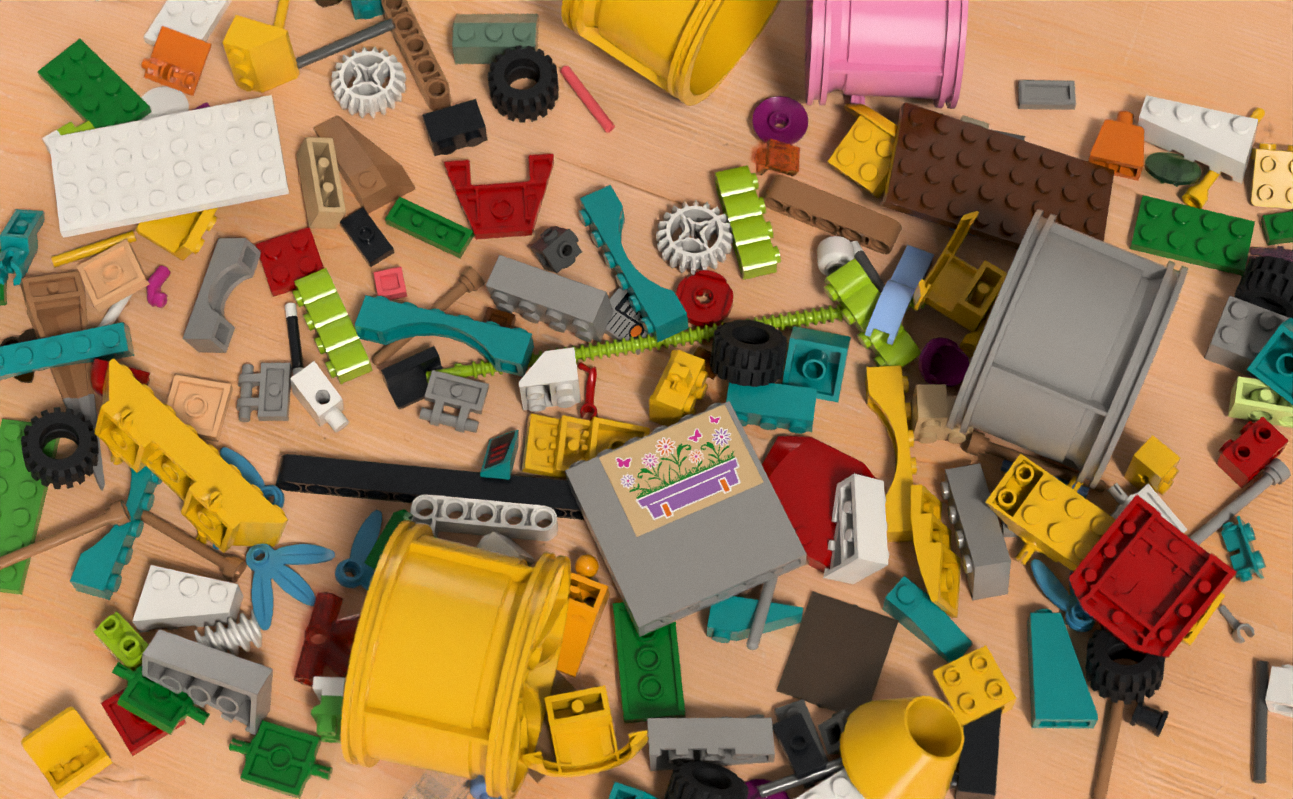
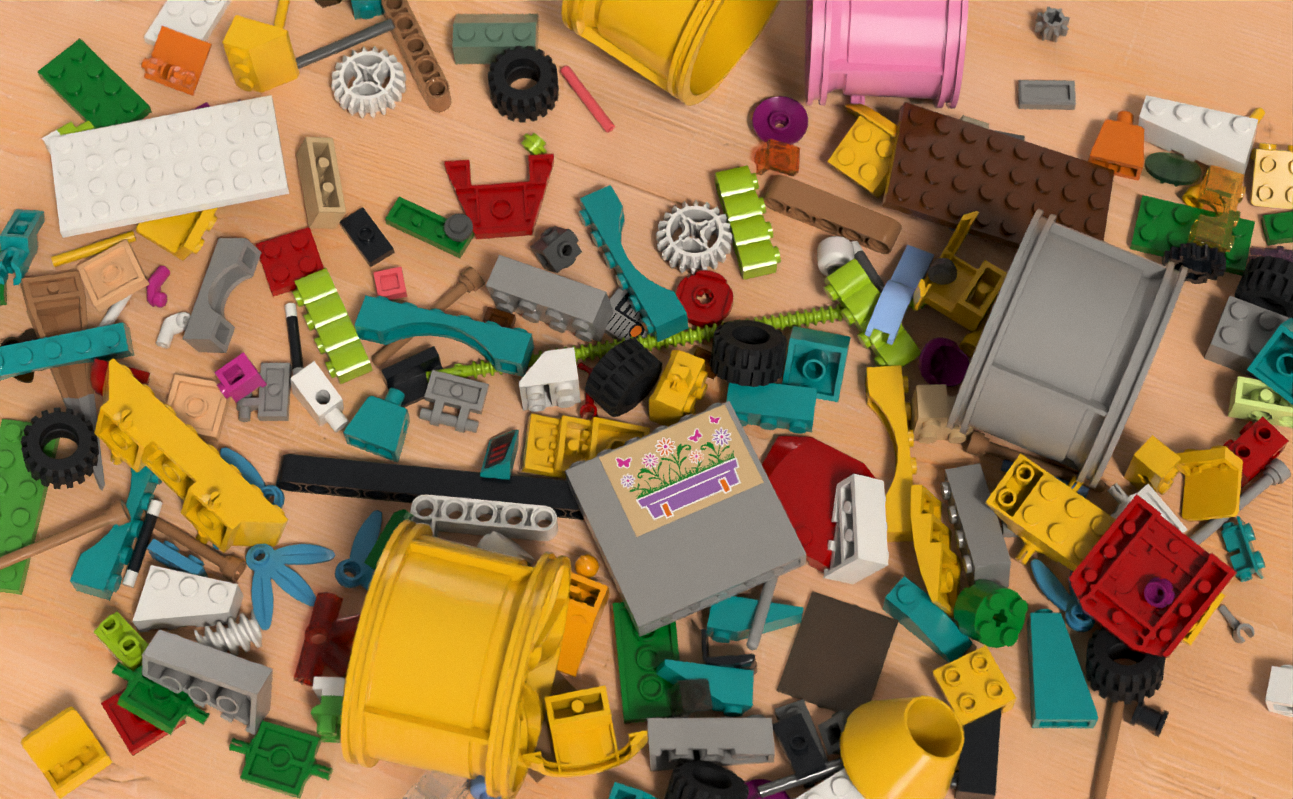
white sticker [141,86,189,120] -> none
medium nougat wedge [314,115,415,214] -> none
black brick [422,99,488,156] -> none
dark grey piece [1253,661,1269,784] -> none
none -> black bar [122,499,163,588]
none -> dark azure plate [147,538,208,577]
none -> white arm [156,312,191,349]
none -> dark pink brick [214,352,267,403]
none -> teal torso [344,388,410,463]
none -> dark grey plate [444,214,473,242]
none -> lime plate [521,133,547,155]
none -> black tyre [585,338,662,417]
none -> teal slope [656,659,754,717]
none -> clear smoke bracket [668,679,712,718]
none -> black piece [701,629,757,674]
none -> dark grey plate [928,258,957,285]
none -> green brick [954,579,1028,648]
none -> light grey gear [1035,7,1070,42]
none -> magenta plate [1144,577,1175,608]
none -> black gear [1162,243,1226,284]
none -> yellow bracket [1176,445,1243,522]
none -> clear yellow arch [1188,165,1246,253]

